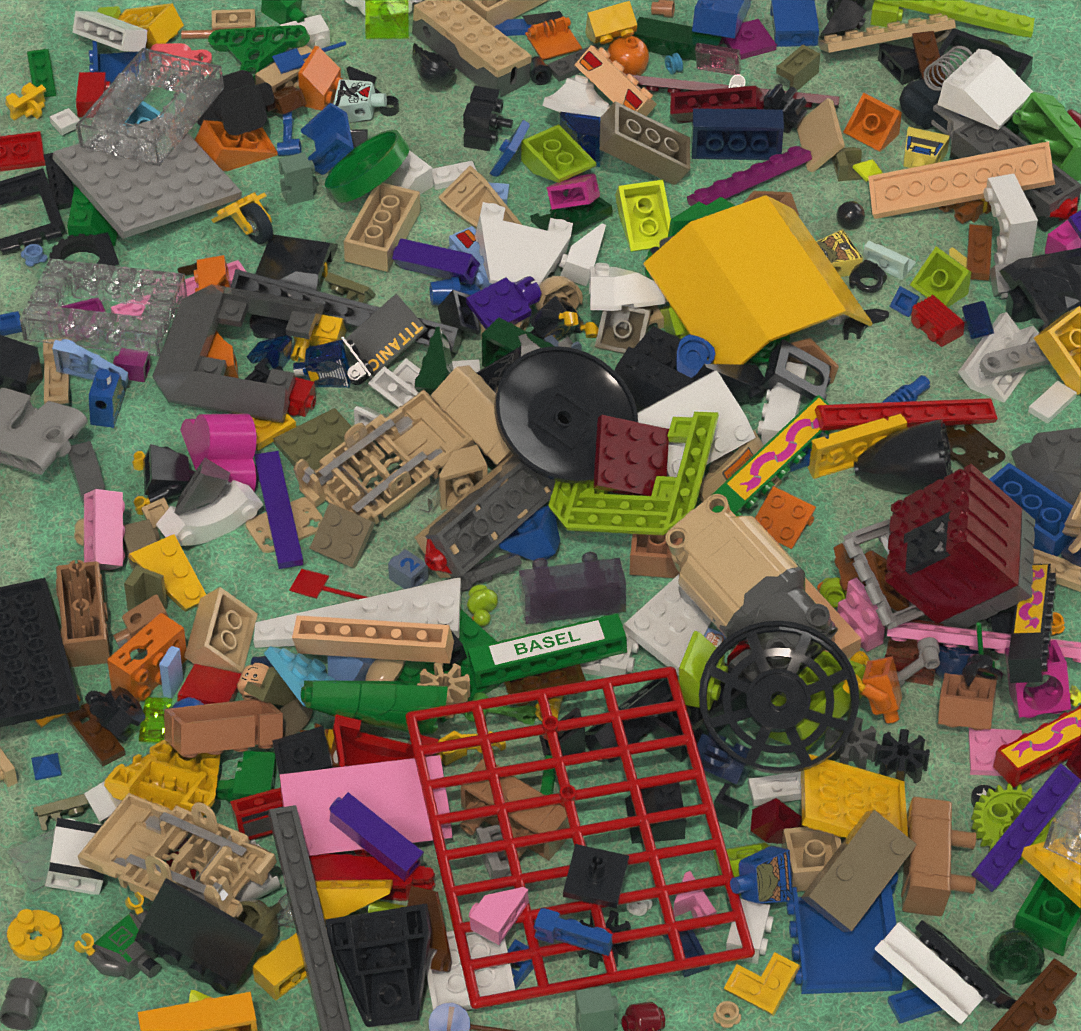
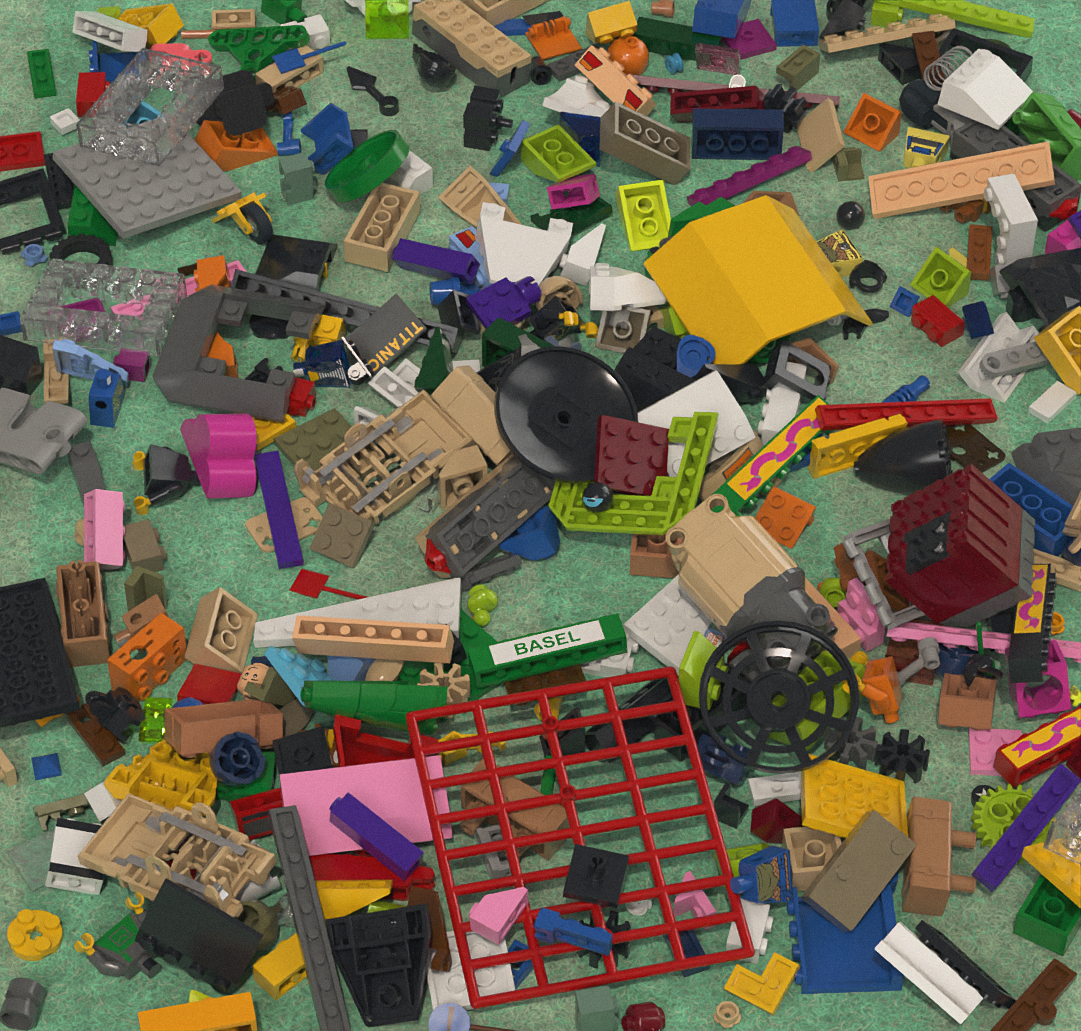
yellow hips [5,82,46,121] -> none
black sticker [92,232,119,268] -> none
yellow wing [128,534,206,612] -> none
tan plate [141,498,169,530] -> none
white brick [156,480,263,546] -> none
light blue tile [159,646,184,699] -> none
dark grey slope [174,458,231,515] -> none
slope [246,335,292,369] -> none
orange slope [298,46,343,111] -> none
olive plate [325,272,376,304] -> none
light aqua torso [333,79,387,123] -> none
sand blue brick [388,549,428,589] -> none
white plate [432,161,477,190] -> none
bright green brick [465,692,536,725] -> none
clear purple piece [519,552,626,625] -> none
black slope [625,782,686,844] -> none
neon yellow slope [852,159,883,182] -> none
light aqua panel [863,241,916,280] -> none
blue tile [888,987,944,1024] -> none
clear green cylinder [989,928,1045,985] -> none
none -> dark blue cylinder [209,731,265,787]
none -> black piece [582,482,614,512]

